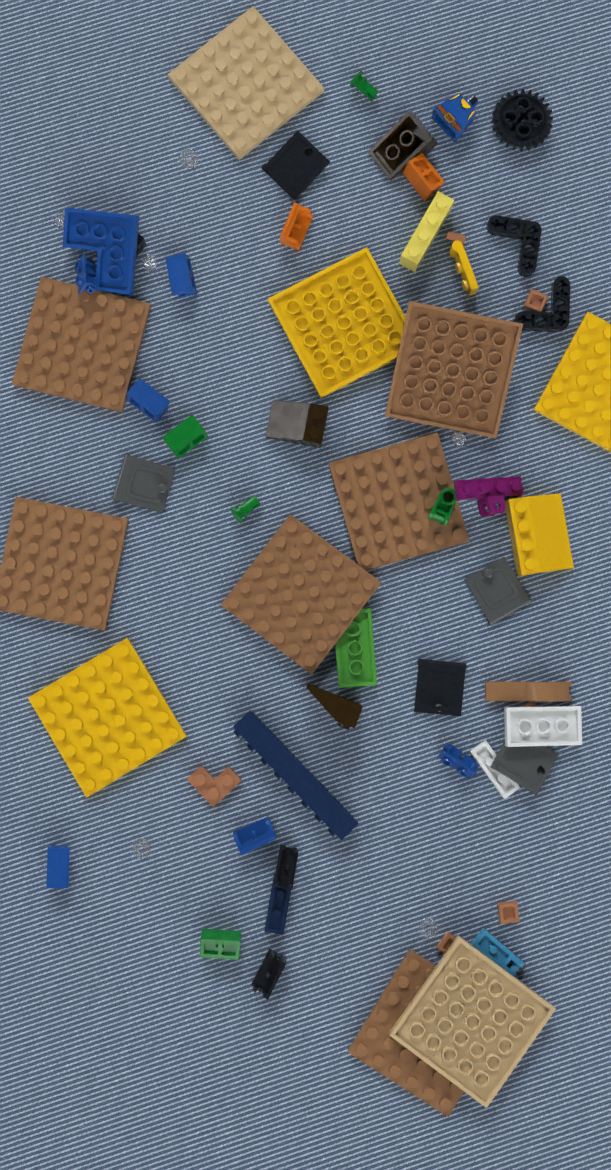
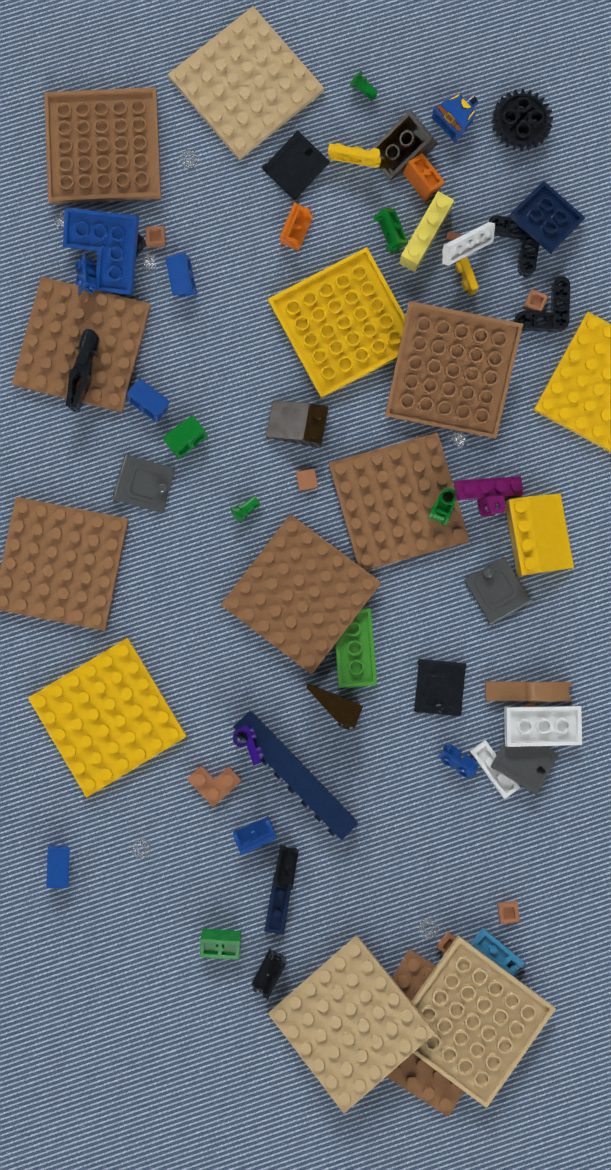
none -> medium nougat plate [44,87,161,204]
none -> black arm [66,329,100,412]
none -> nougat tile [146,226,166,248]
none -> dark purple plate [233,724,264,765]
none -> tan plate [268,935,435,1113]
none -> nougat tile [296,468,318,491]
none -> yellow plate [328,143,381,168]
none -> green hinge [373,208,408,254]
none -> white plate [442,222,495,266]
none -> dark blue plate [509,181,585,254]

